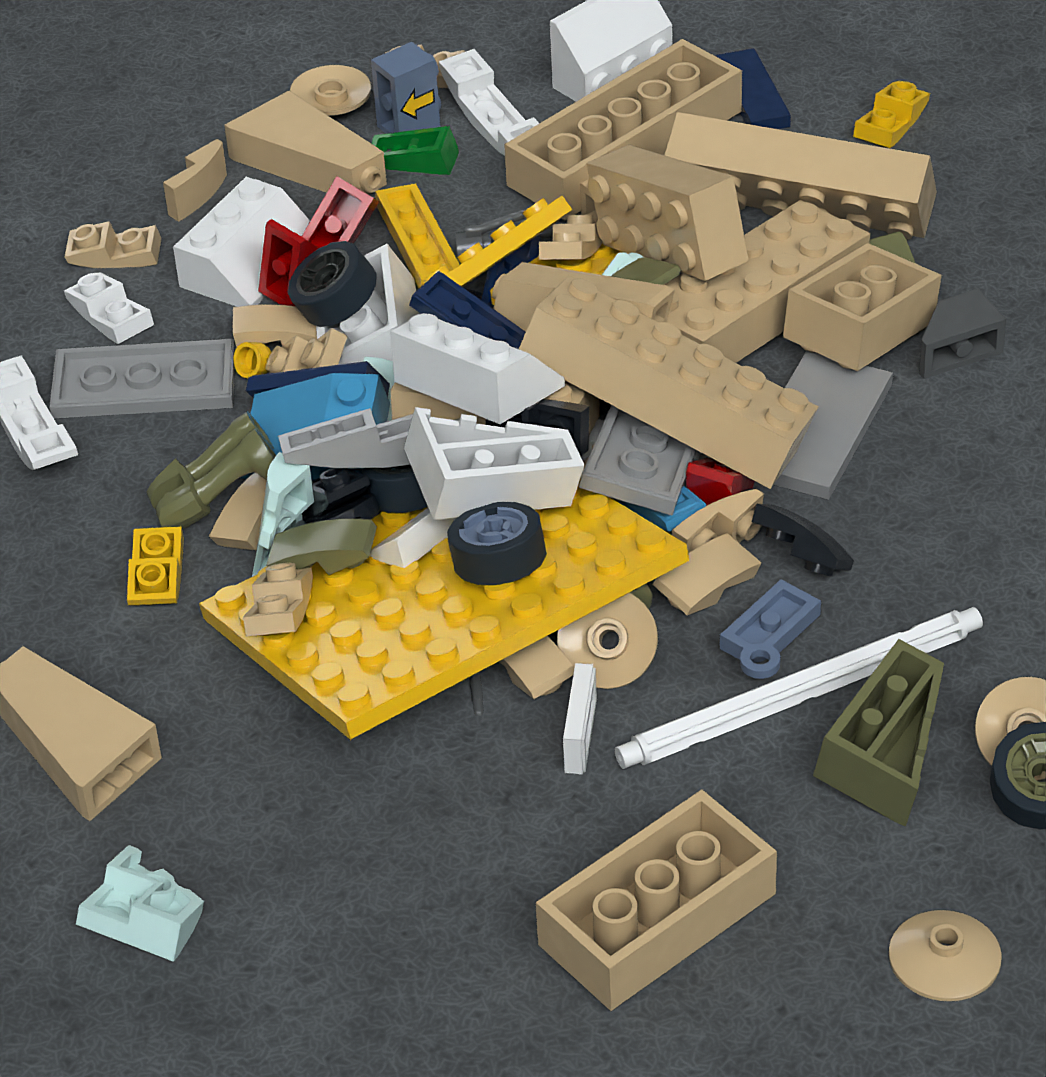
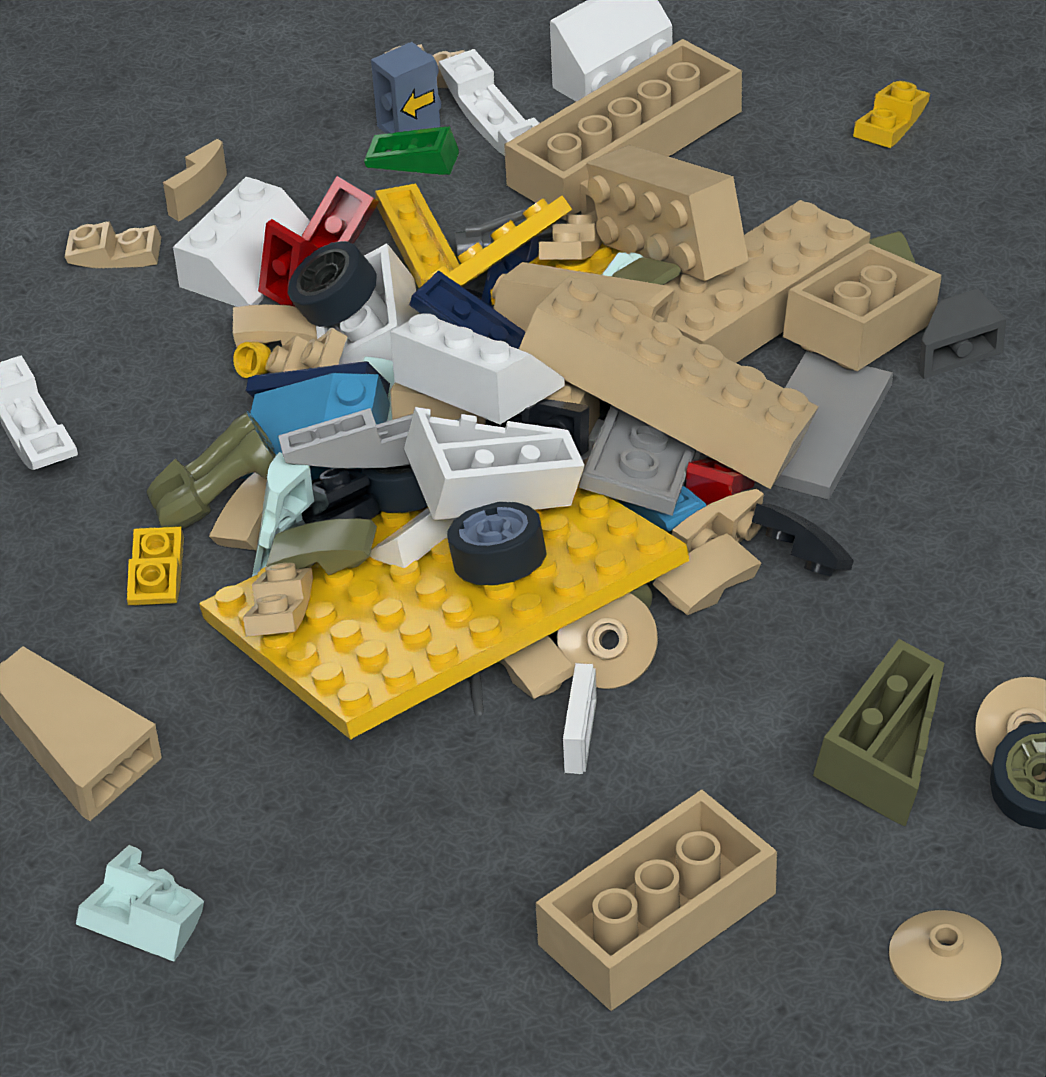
light grey tile [49,339,236,418] -> none
white slope [64,272,154,344] -> none
tan slope [225,91,387,195] -> none
tan dish [290,65,371,116] -> none
white piece [615,607,983,769] -> none
tan brick [665,112,937,240] -> none
dark blue tile [716,48,791,129] -> none
sand blue hinge [720,579,821,679] -> none

